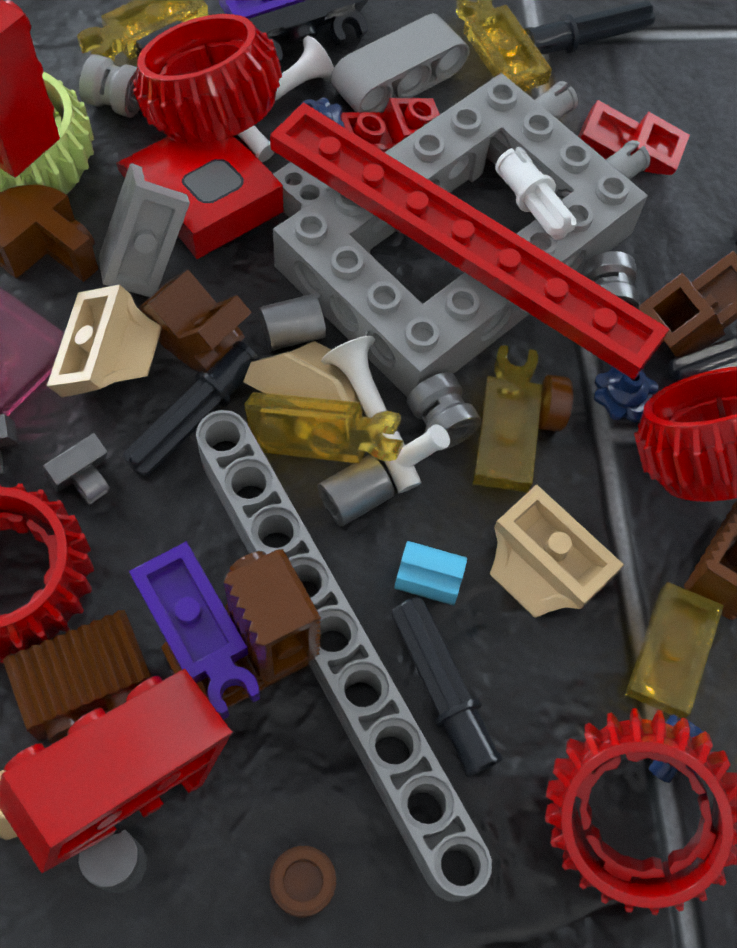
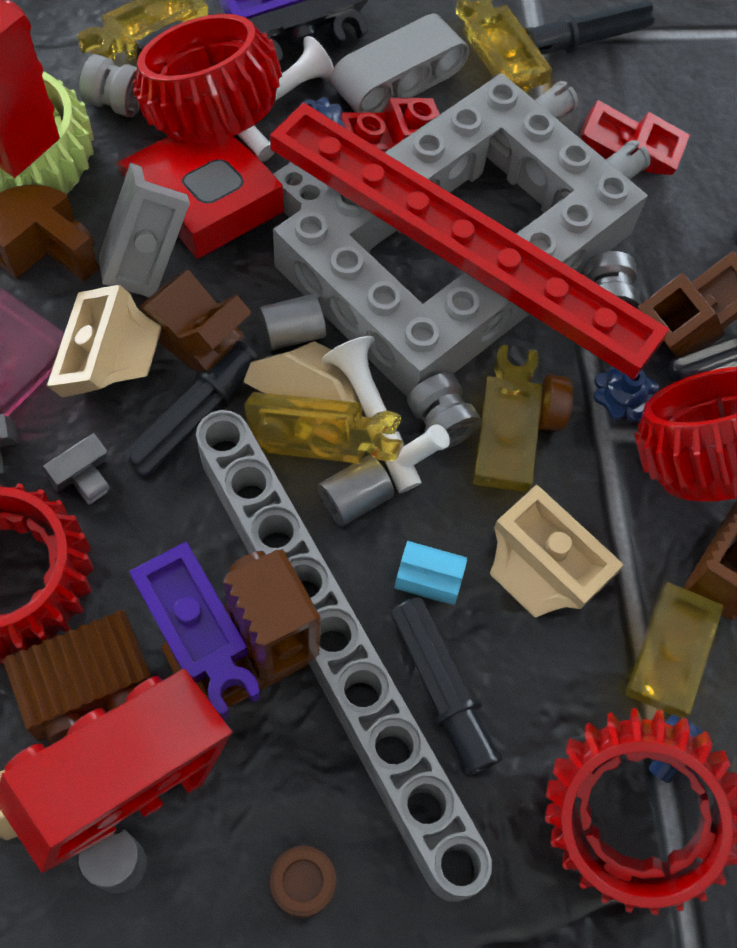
white axle [495,147,576,240] -> none

